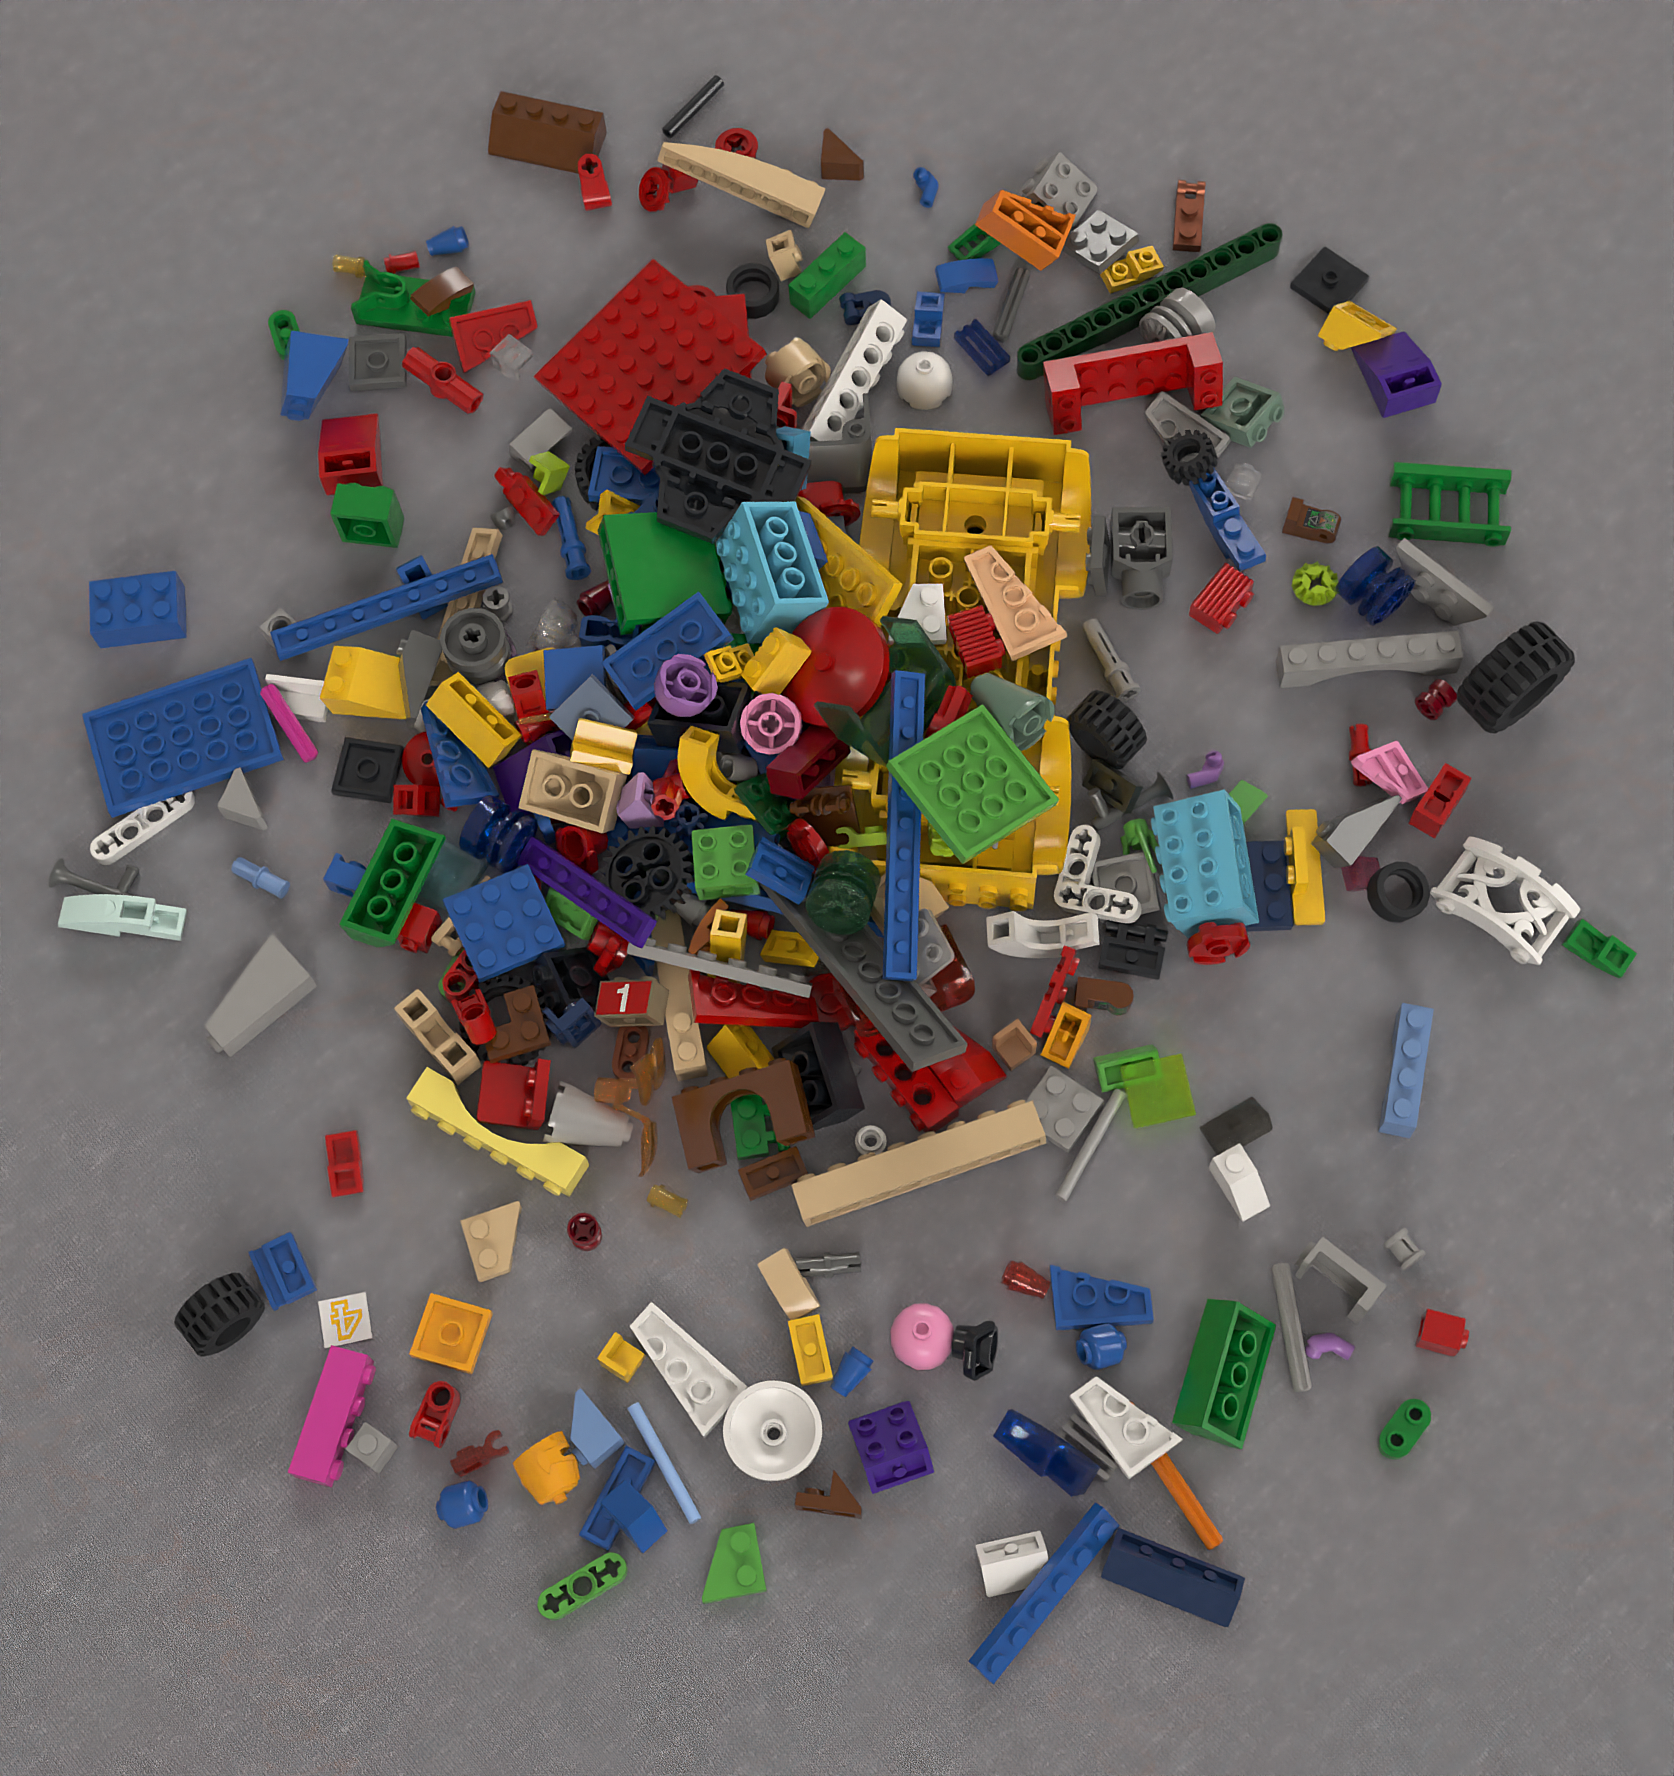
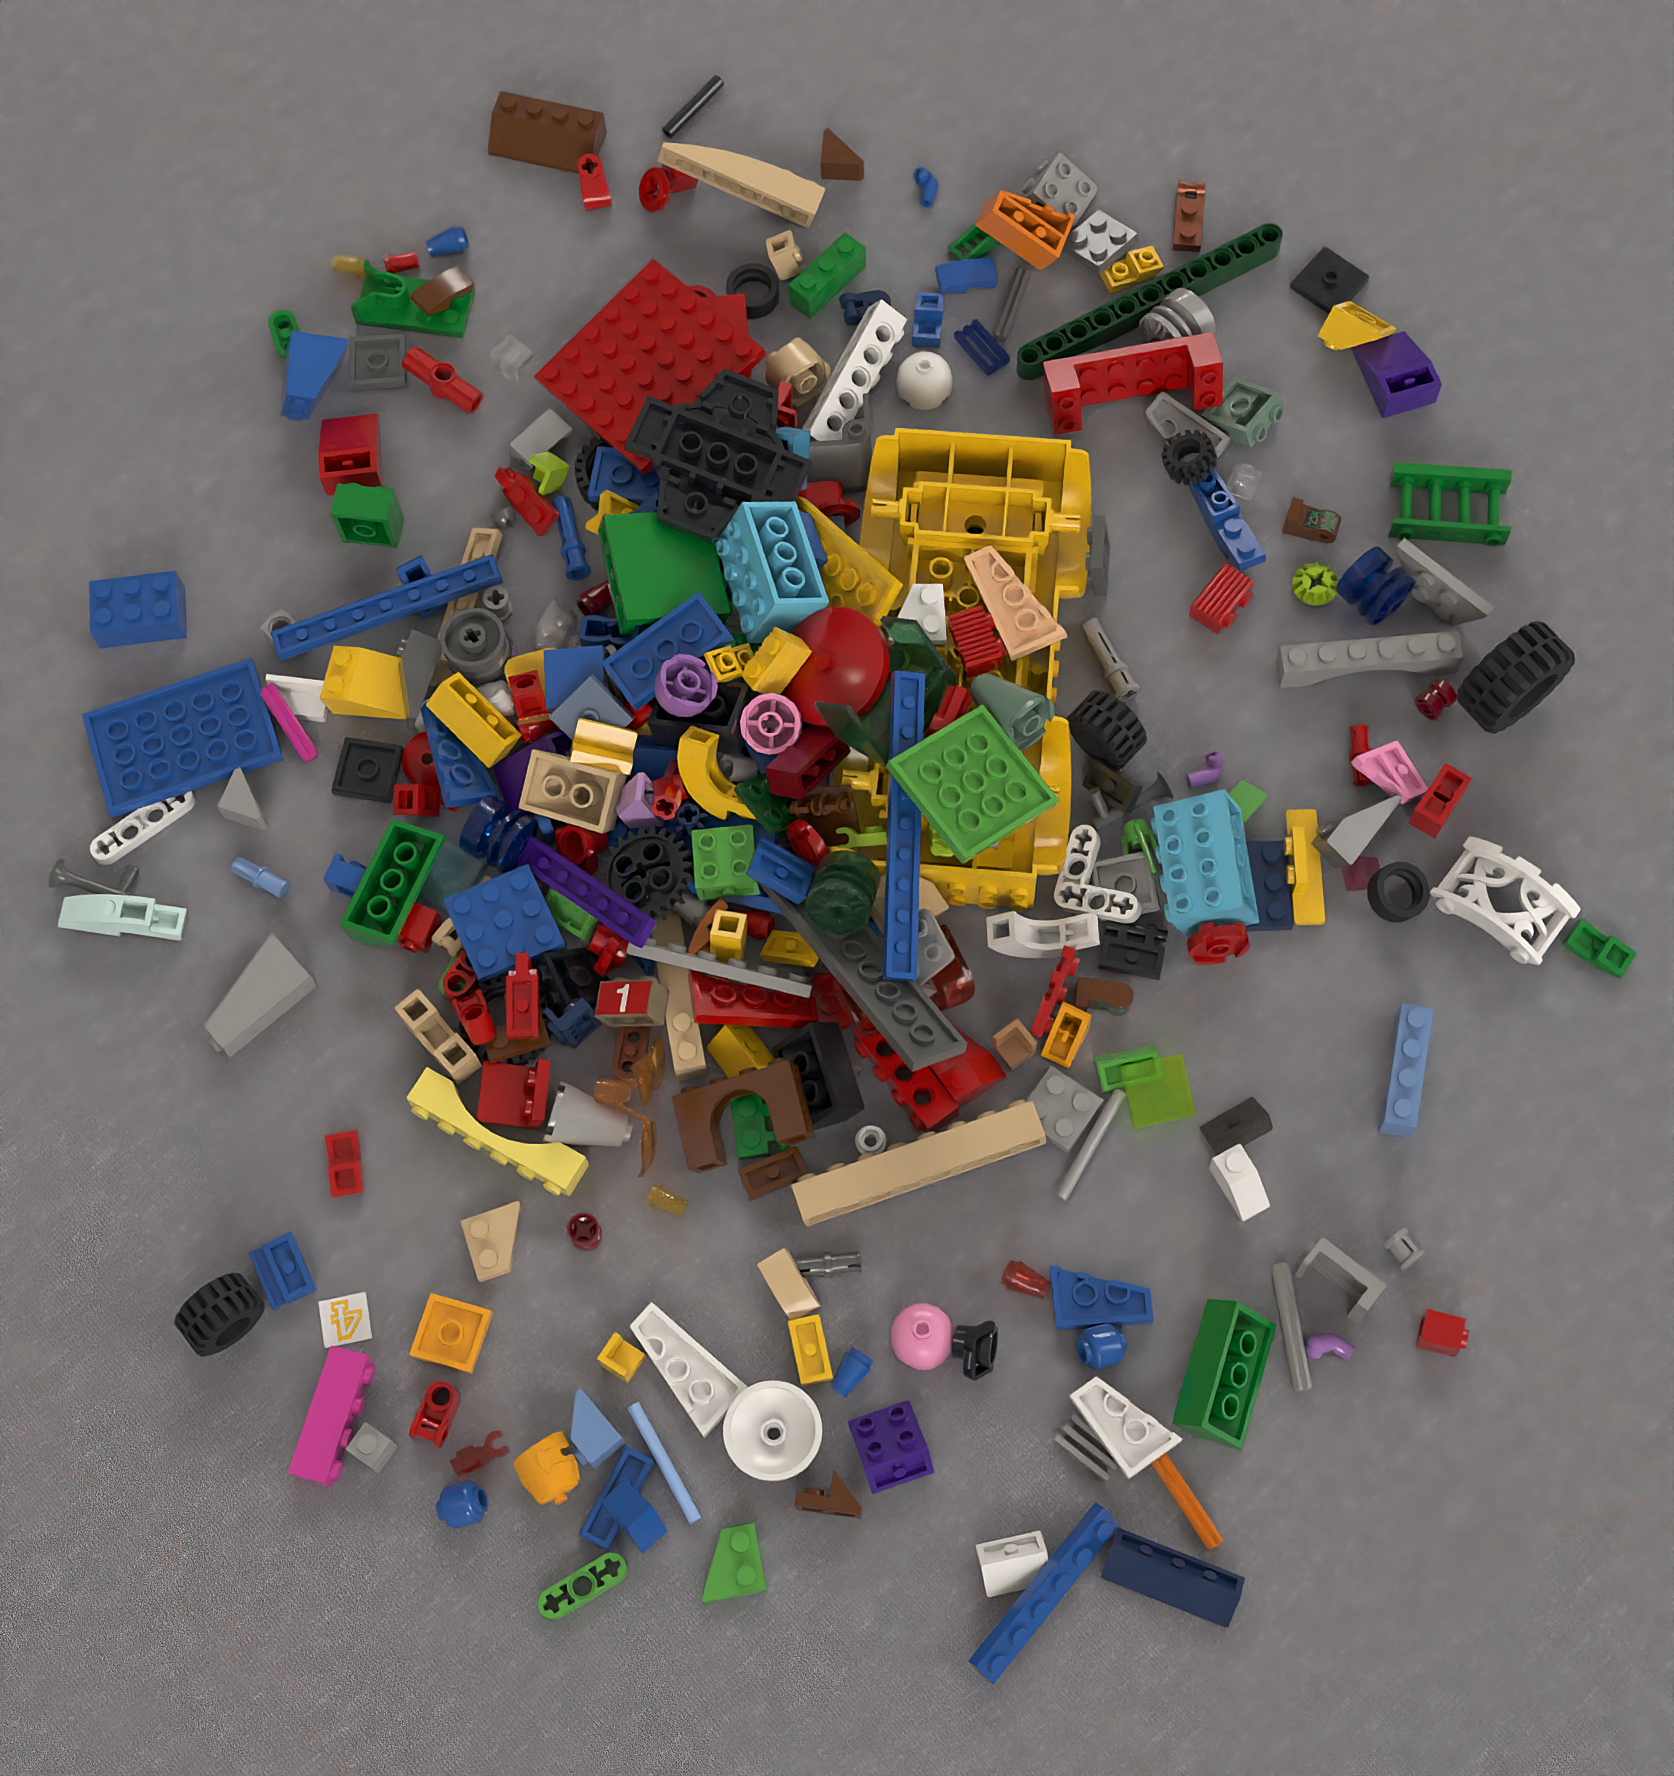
red wing [449,300,538,374] -> none
red gear [715,128,759,159] -> none
clear blue slope [993,1409,1101,1497] -> none
dark grey brick [1110,507,1173,610] -> none
green plate [1377,1398,1432,1460] -> none
none -> red hinge [506,953,540,1040]

